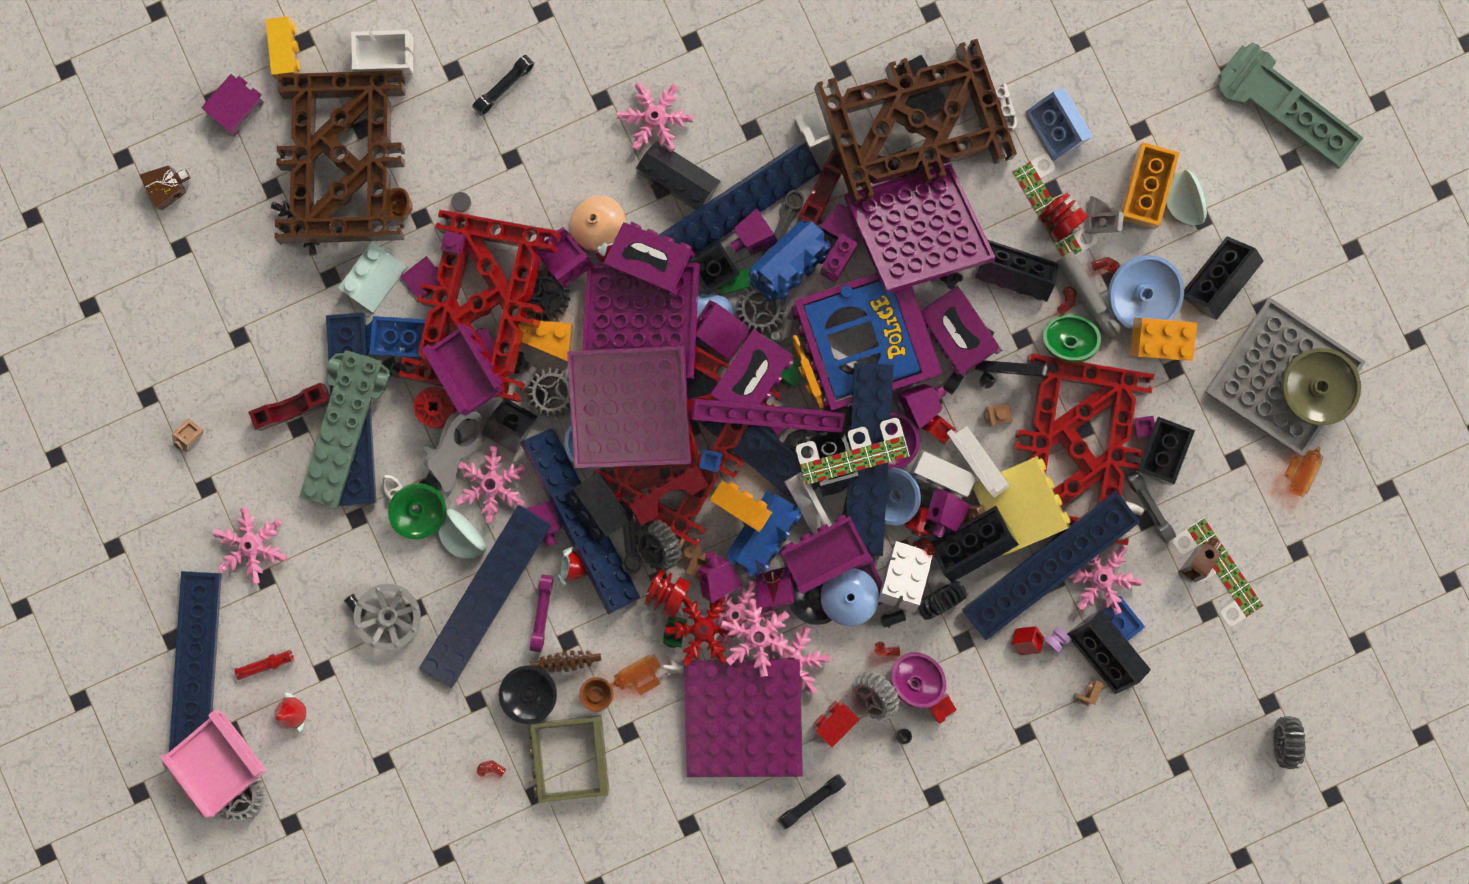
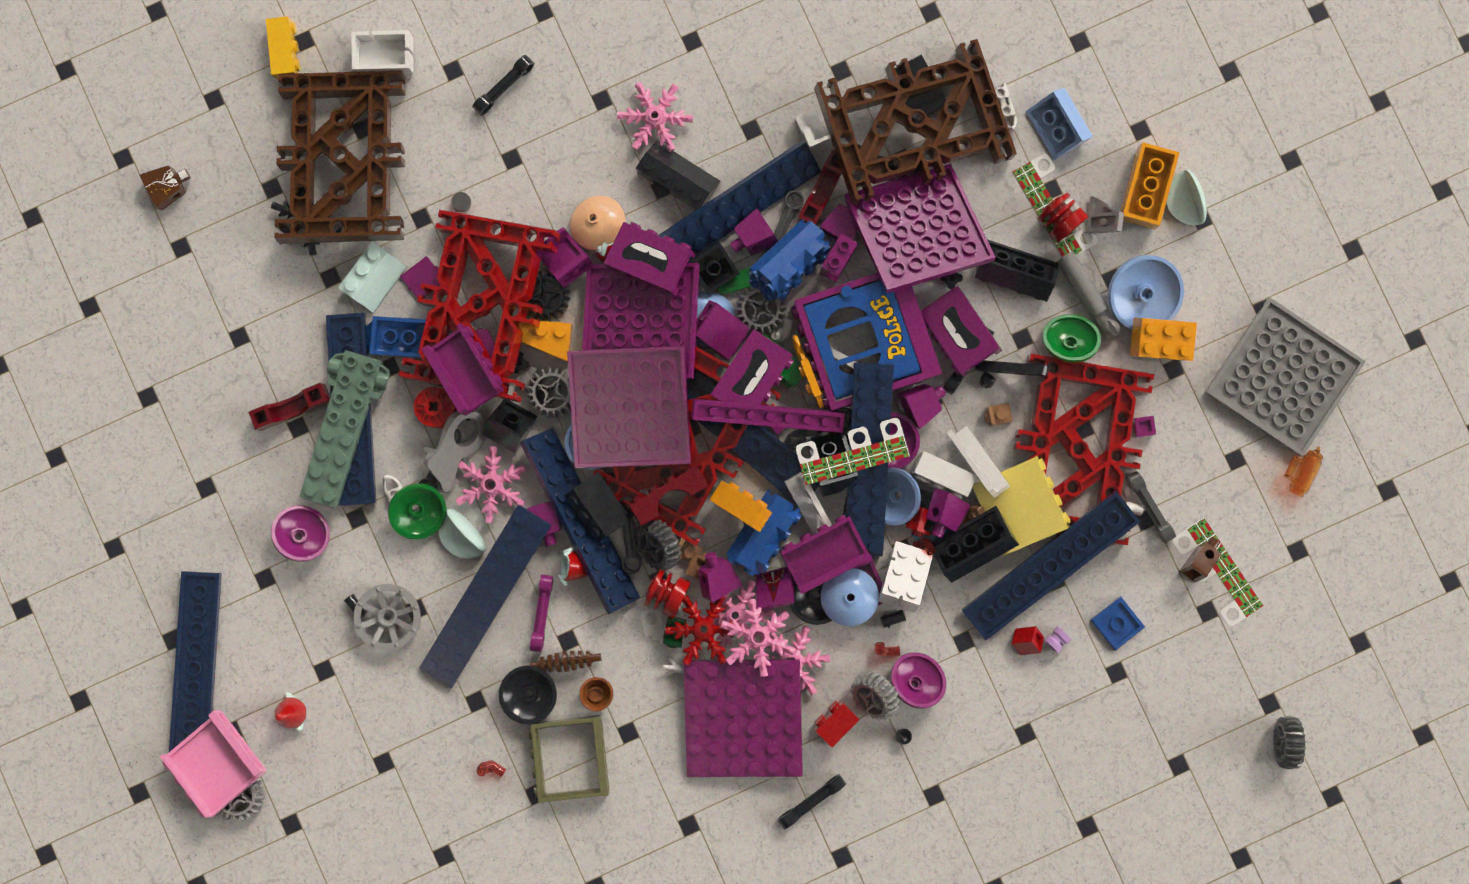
medium nougat bracket [172,418,203,452] -> none
magenta panel [201,74,264,136] -> none
bright pink piece [213,507,287,584] -> none
red pin [235,650,294,680] -> none
dark orange helmet [389,188,413,219] -> none
black hinge [390,362,406,378] -> none
magenta plate [440,231,466,255] -> none
clear orange piece [611,654,661,695] -> none
blue plate [699,449,723,472] -> none
black gear [918,581,968,620] -> none
red bracket [922,415,956,445] -> none
red panel [929,693,957,724] -> none
clear red arm [1057,286,1076,315] -> none
black slope [1067,610,1151,694] -> none
bright pink piece [1068,545,1141,615] -> none
medium nougat bracket [1074,679,1104,706] -> none
clear red arm [1091,257,1120,273] -> none
black slope [1137,417,1195,486] -> none
black slope [1184,236,1264,320] -> none
sand green piece [1217,42,1363,169] -> none
olive dish [1281,348,1361,426] -> none
none -> magenta dish [271,505,330,562]

